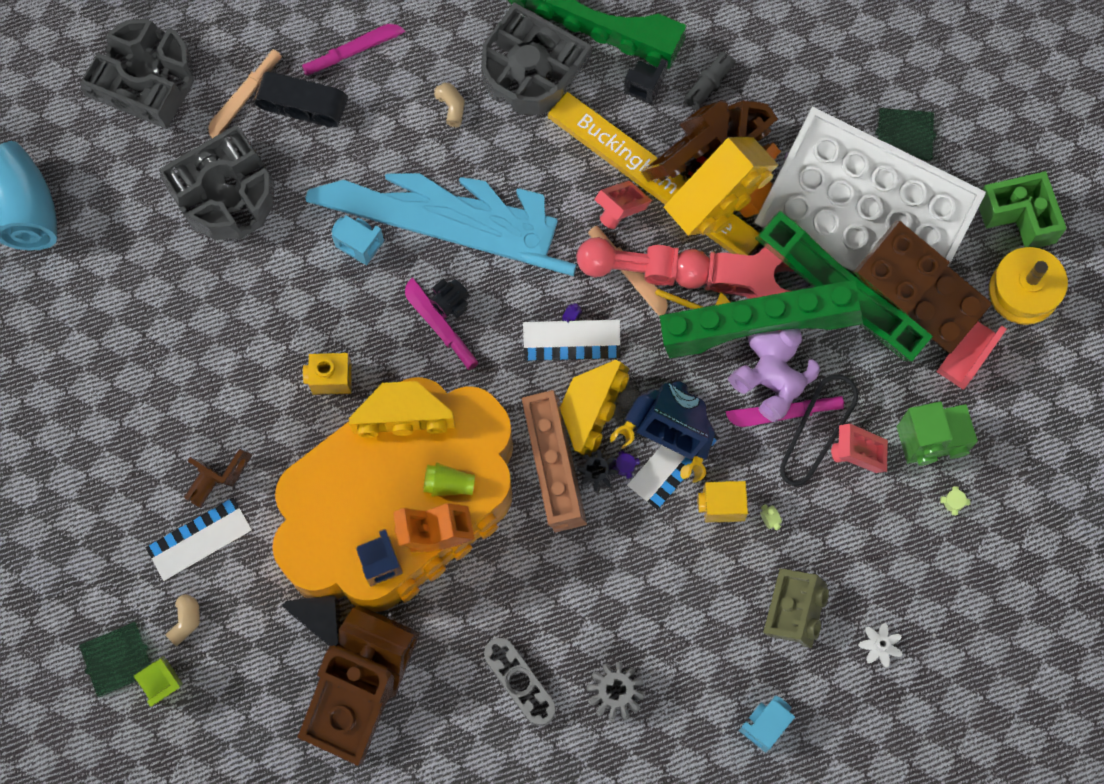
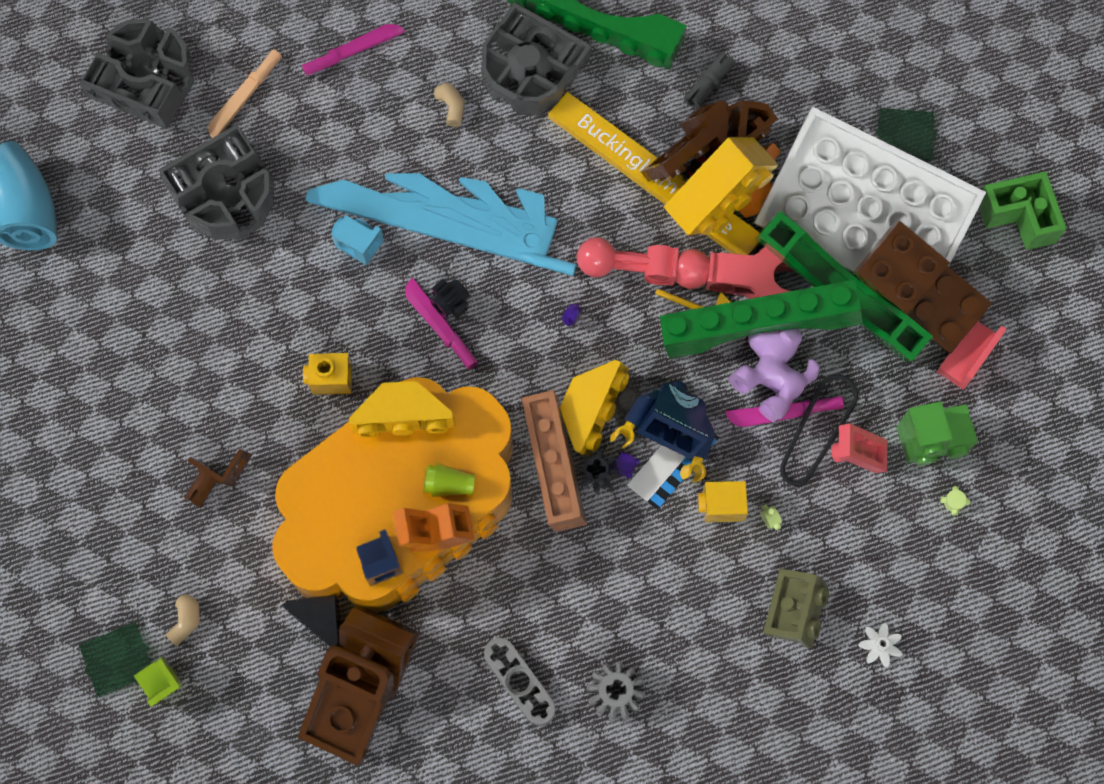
white sticker [145,498,252,581] -> none
black beam [254,72,348,128] -> none
white sticker [523,320,621,361] -> none
light nougat piece [588,226,667,316] -> none
coral tile [594,180,652,229] -> none
black panel [624,59,668,104] -> none
medium azure brick [739,695,795,753] -> none
yellow wheel [988,247,1068,325] -> none

